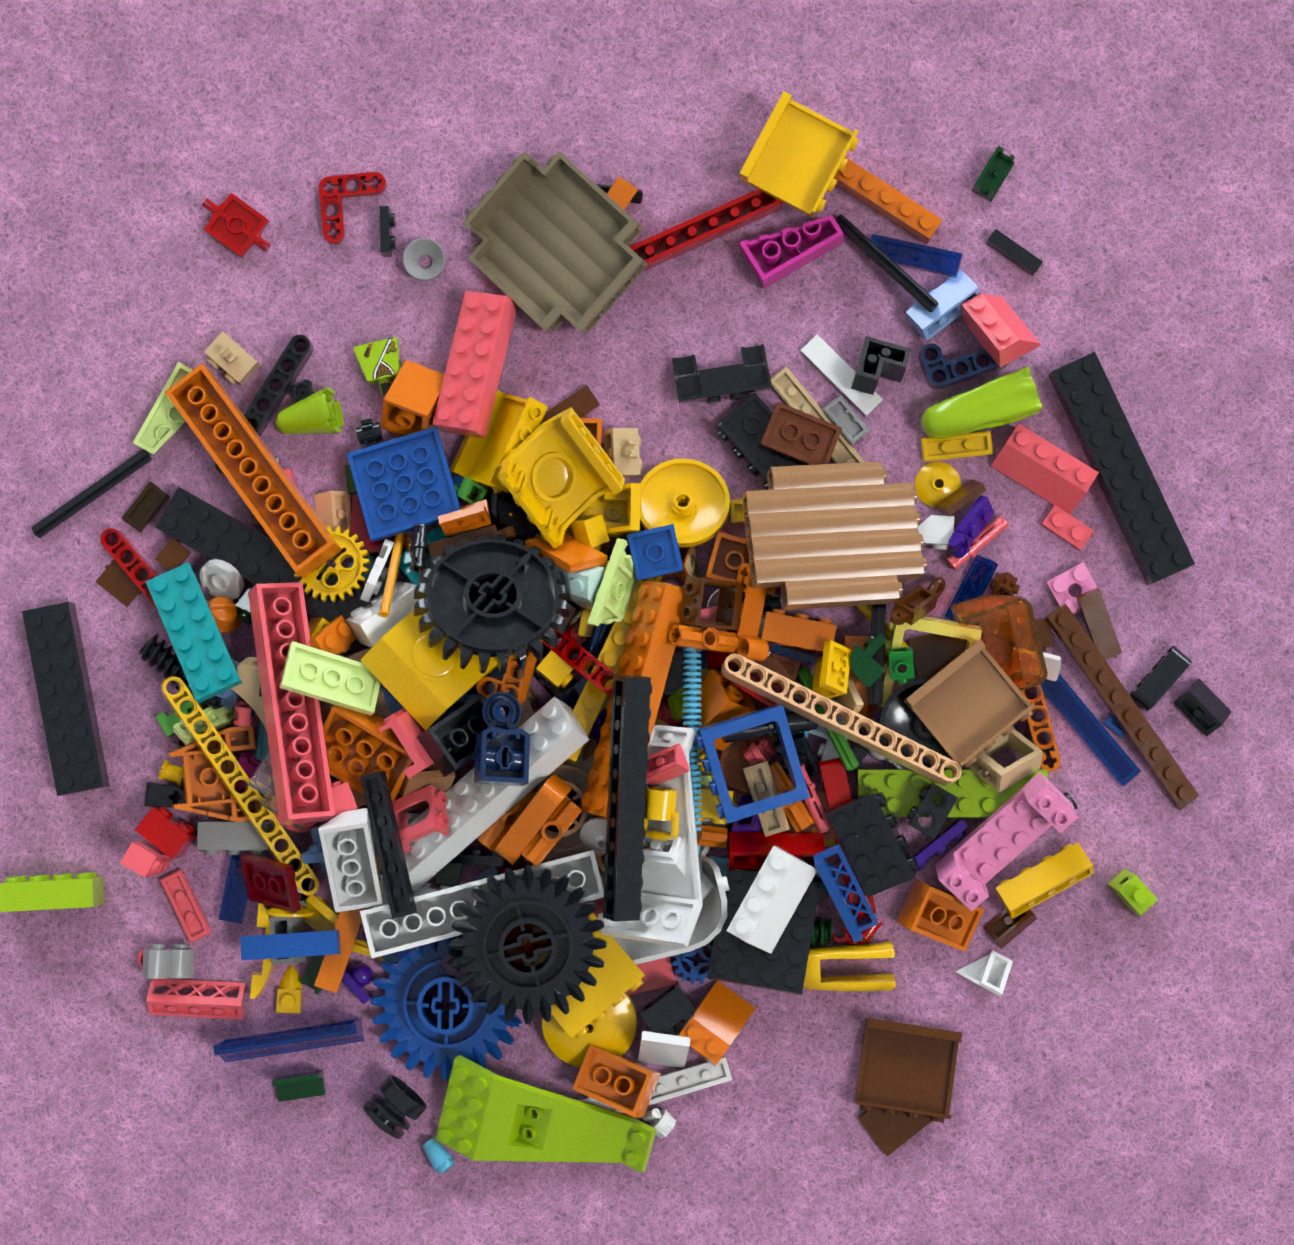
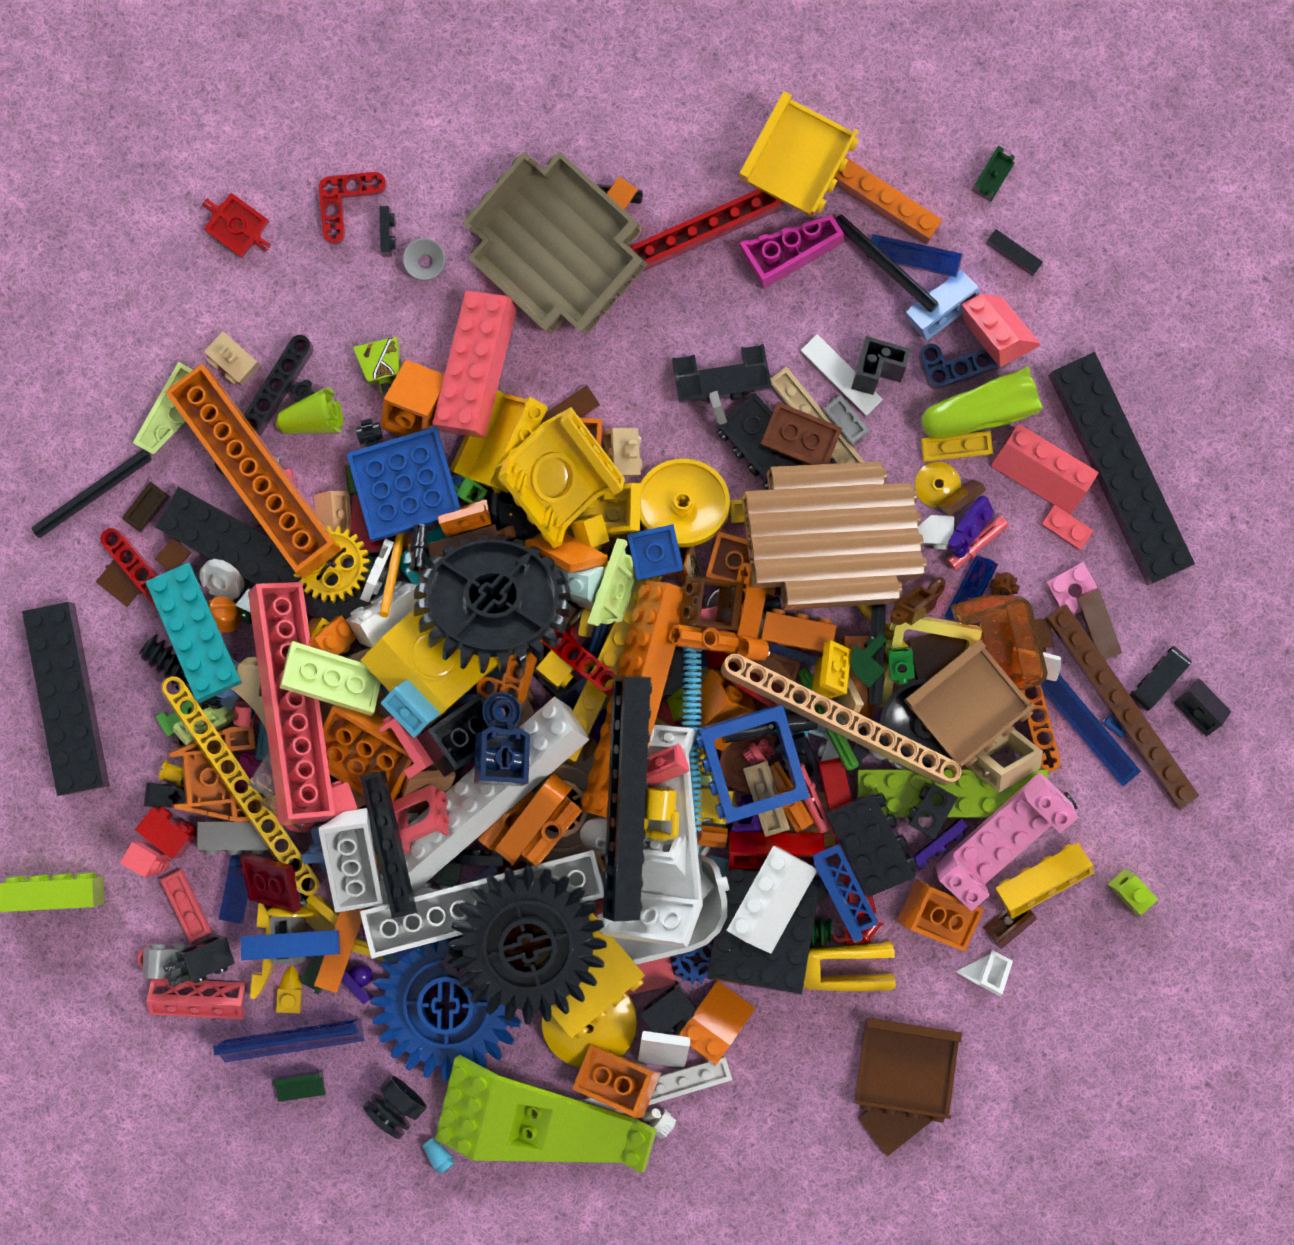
none -> black hinge [163,935,235,986]
none -> medium azure panel [381,680,440,738]
none -> light grey tile [709,391,727,425]

